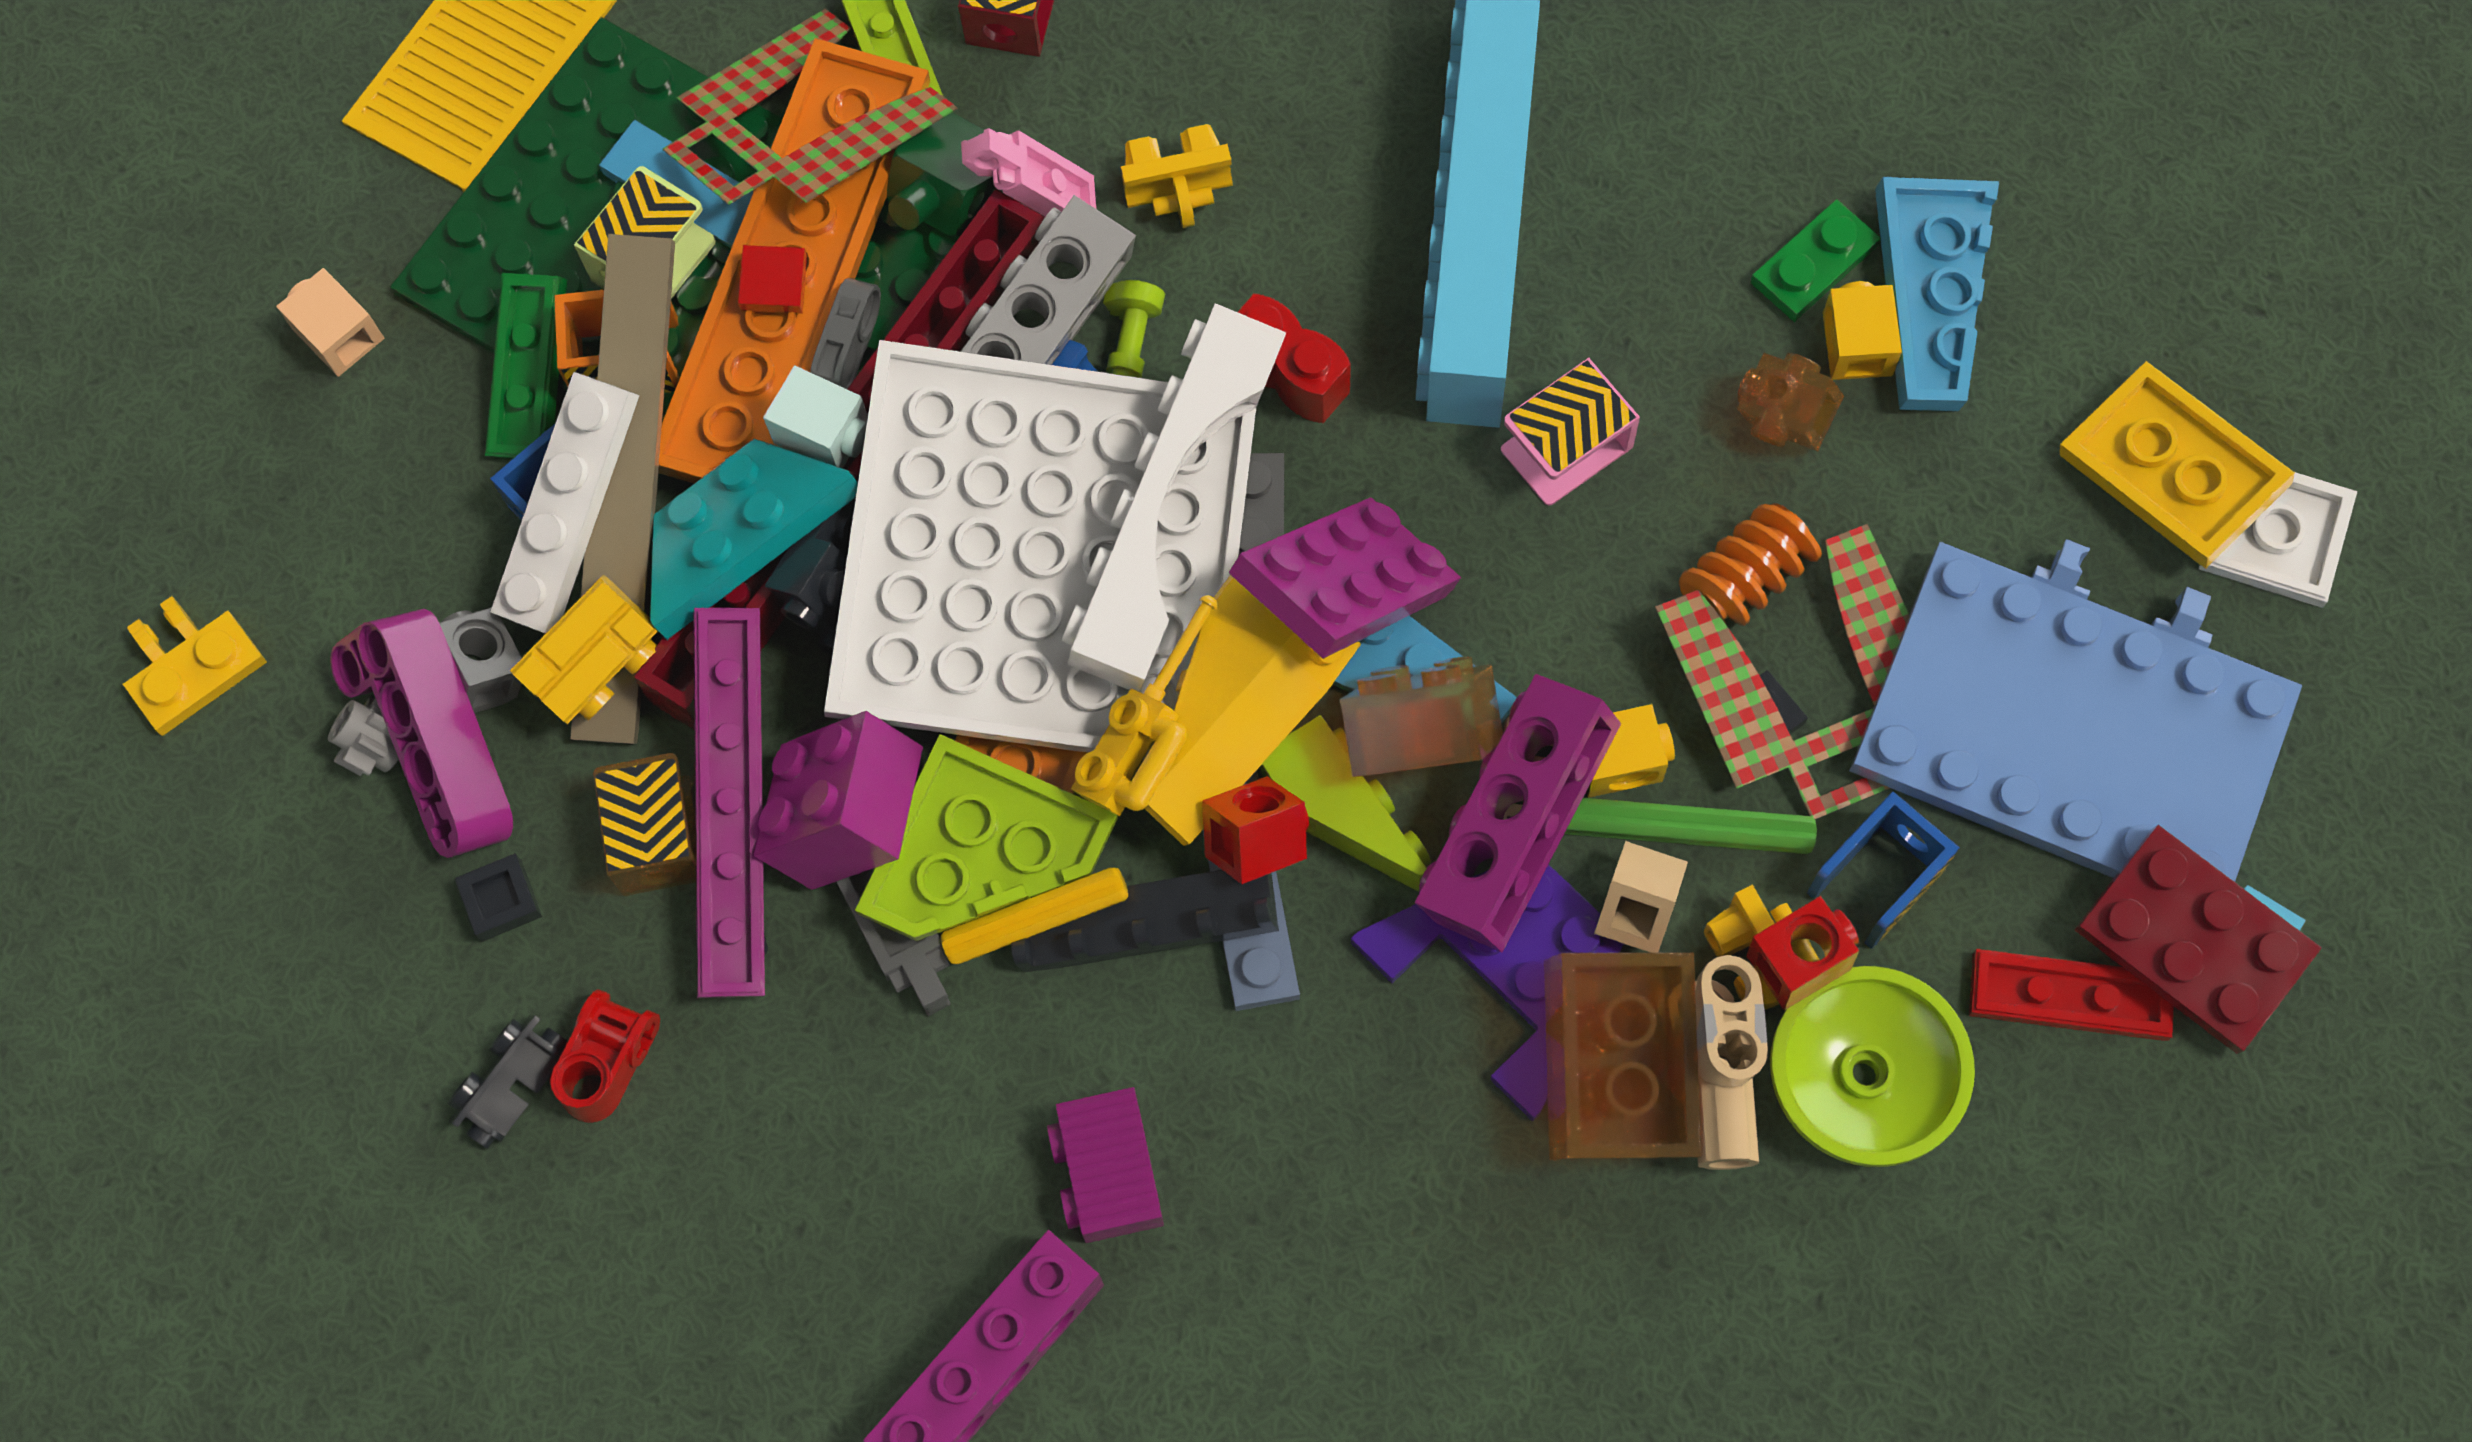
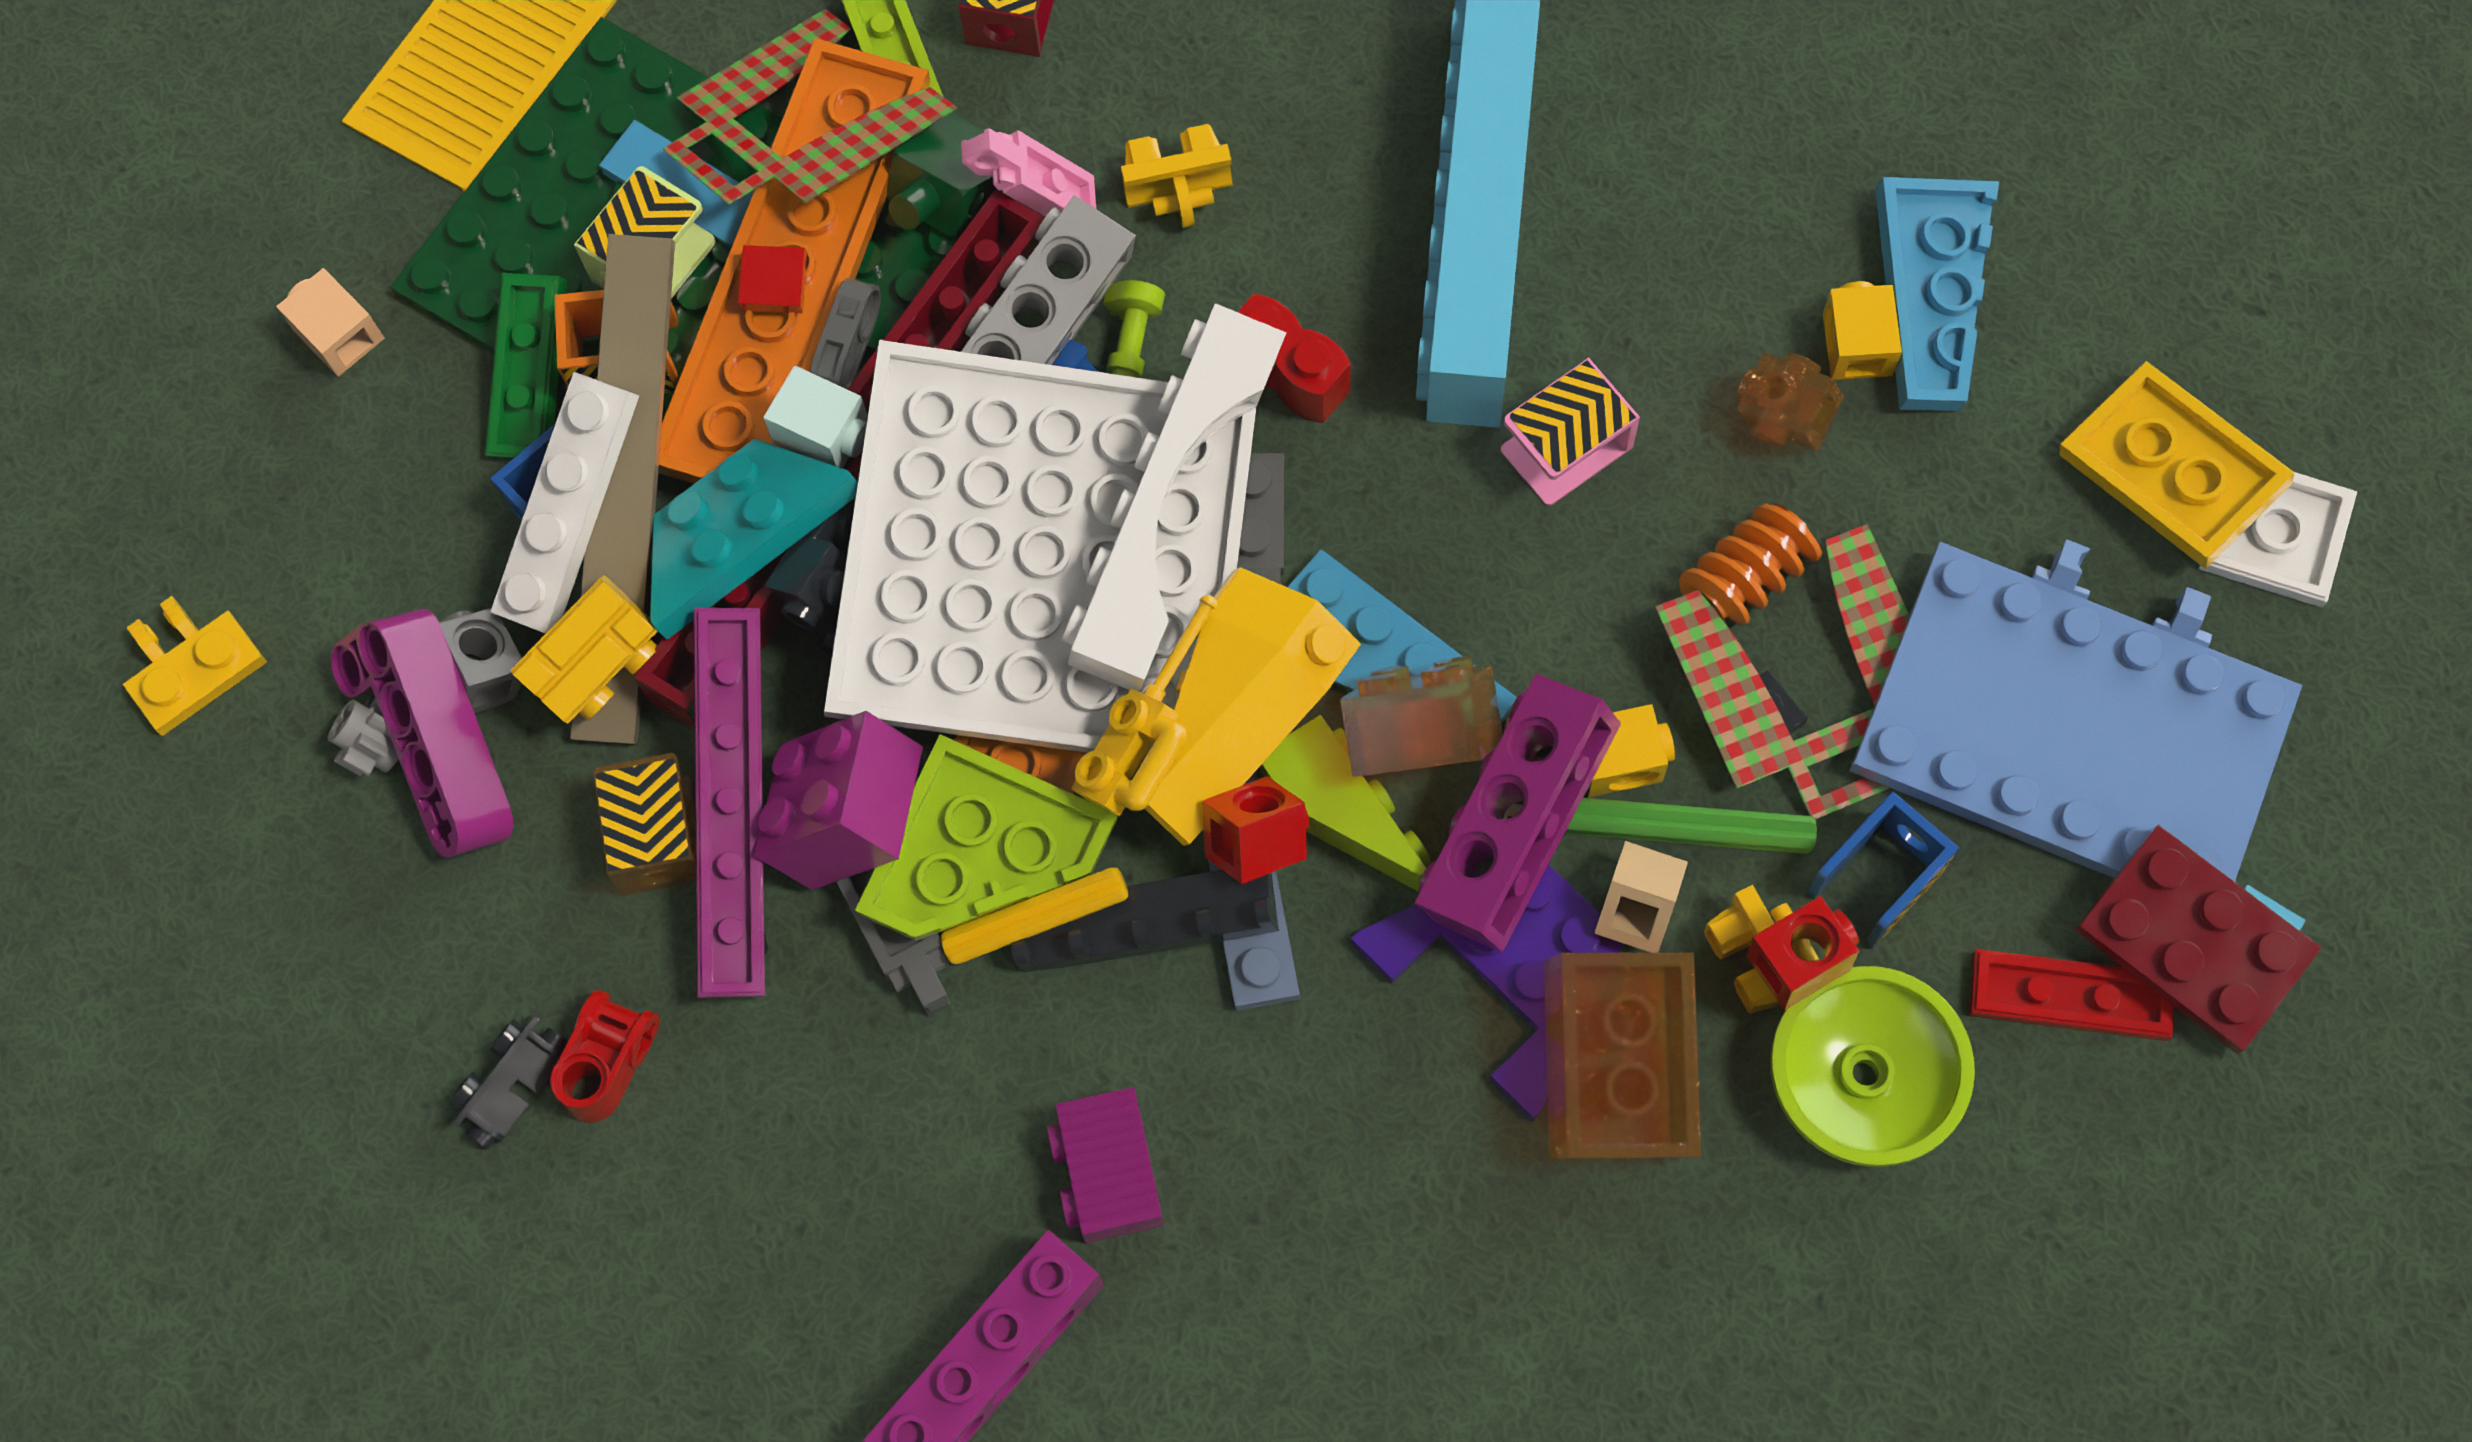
black plate [455,853,543,942] -> none
magenta plate [1228,497,1462,659] -> none
tan connector [1673,955,1768,1170] -> none
green plate [1750,199,1881,322] -> none

